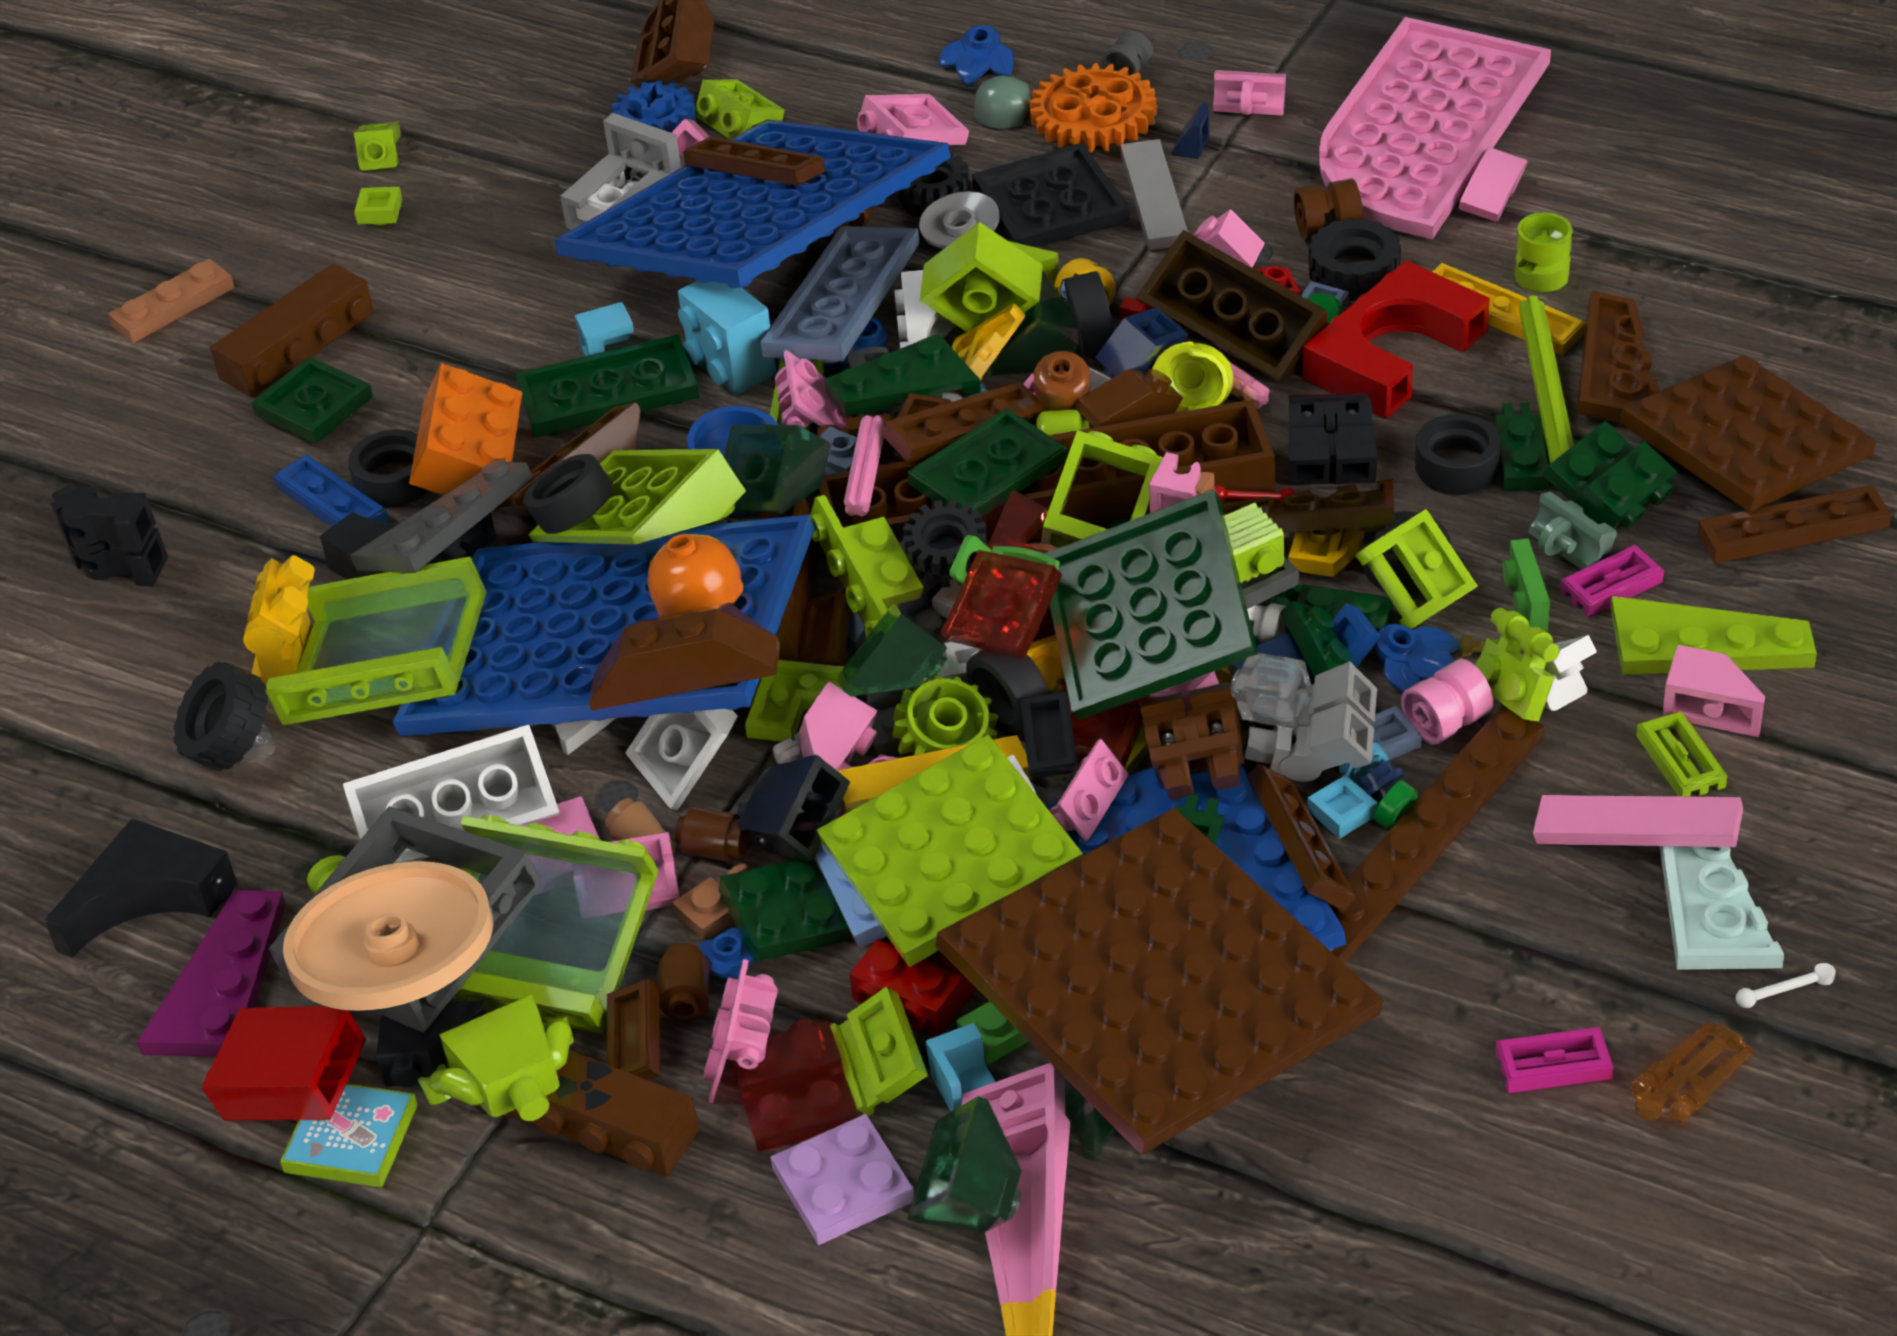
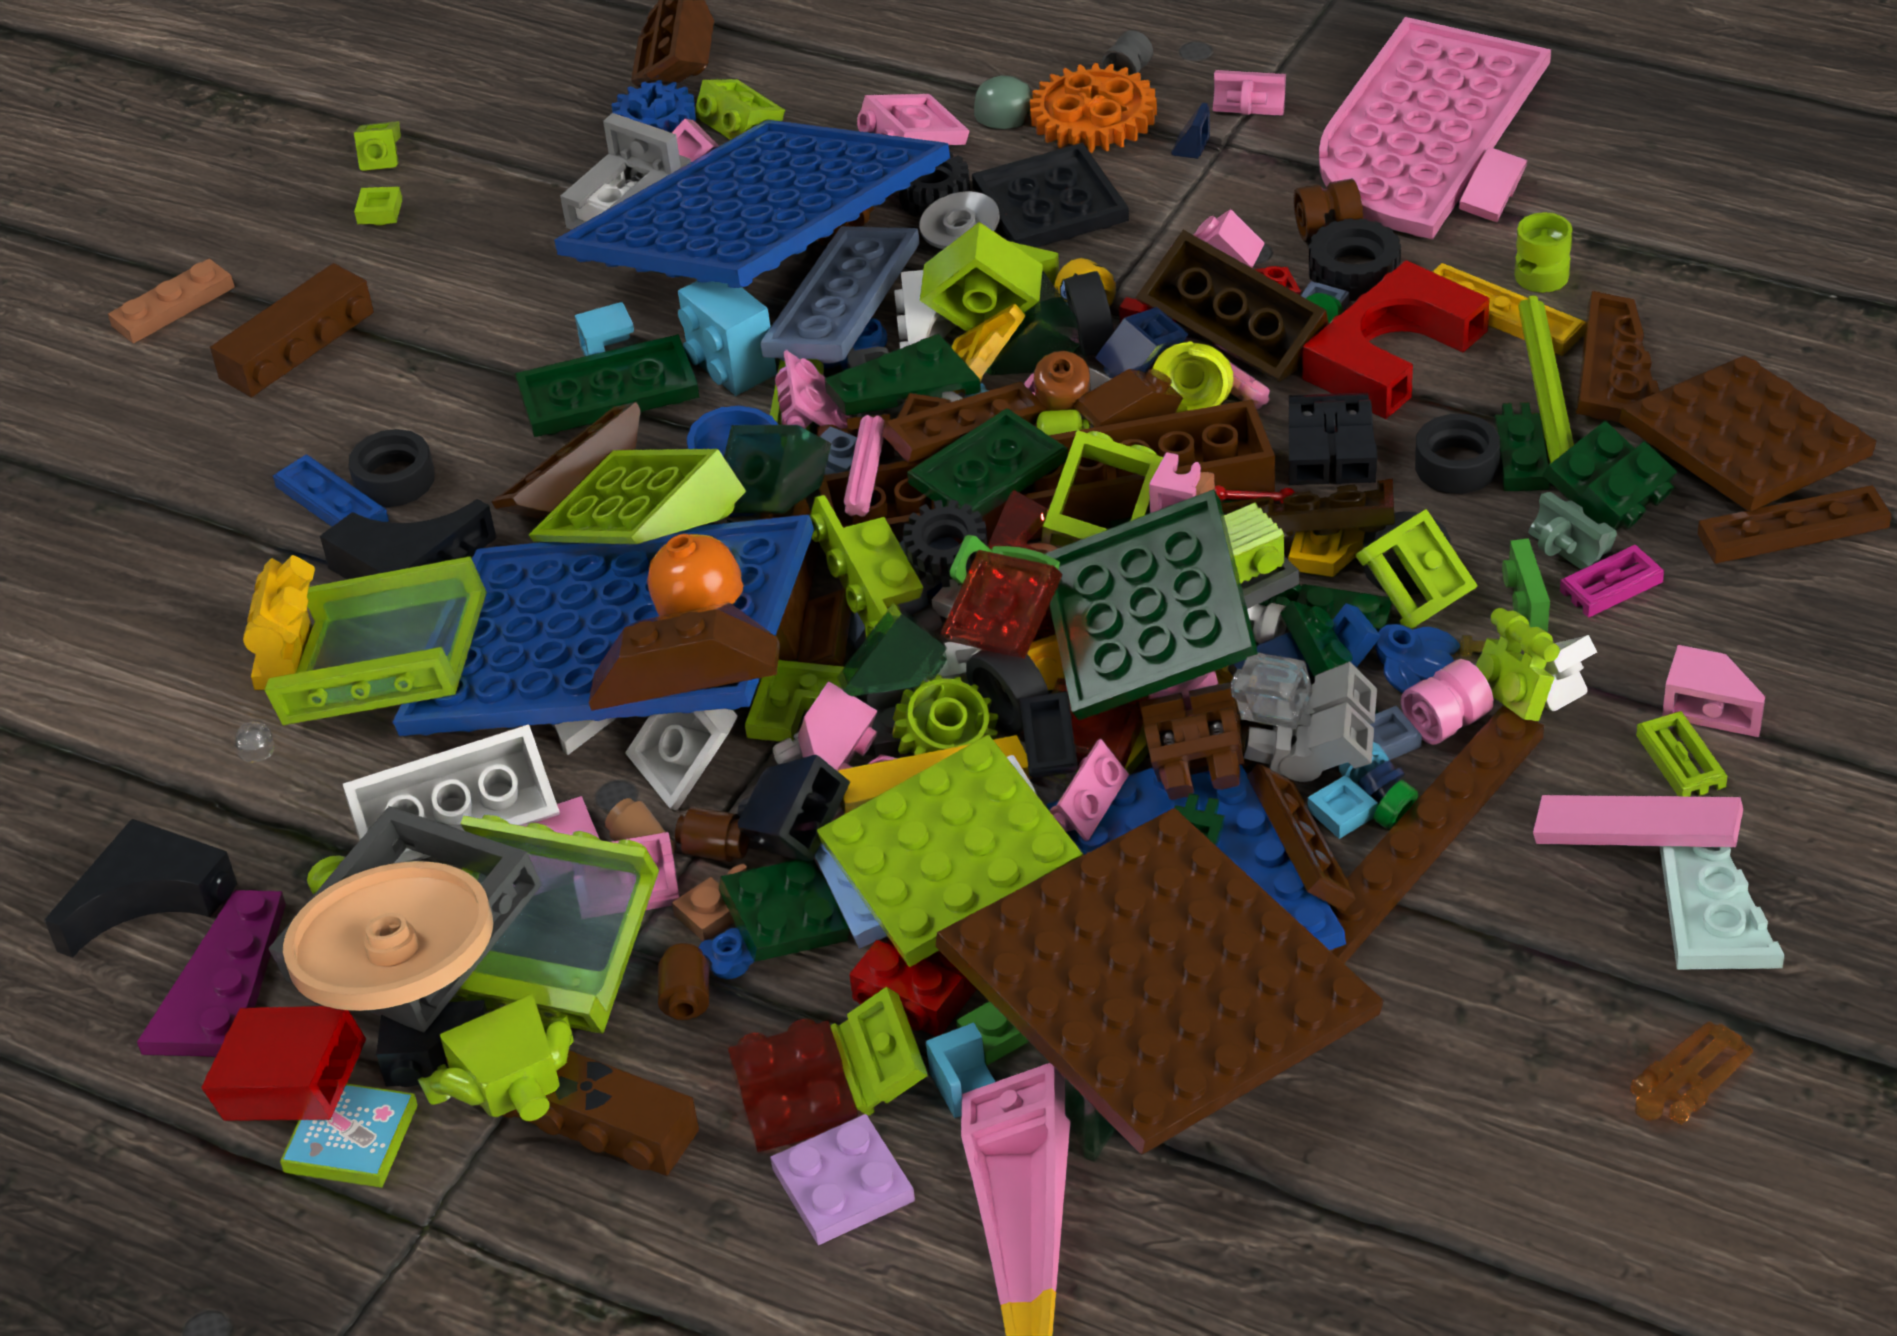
black hips [50,483,168,587] -> none
black tyre [173,662,268,771] -> none
dark green plate [251,356,373,444] -> none
dark grey wing [350,459,533,573] -> none
orange brick [409,363,522,512] -> none
black tyre [523,454,613,533] -> none
reddish brown tile [607,978,660,1080] -> none
reddish brown tile [683,136,826,186] -> none
bright pink hinge [703,959,778,1103] -> none
clear green slope [907,1096,1022,1232] -> none
blue plate [939,25,1014,87] -> none
light grey tile [1121,139,1188,251] -> none
dark pink tile [1495,1027,1613,1093] -> none
lime wing [1611,596,1817,675] -> none
white hinge [1736,963,1836,1008] -> none

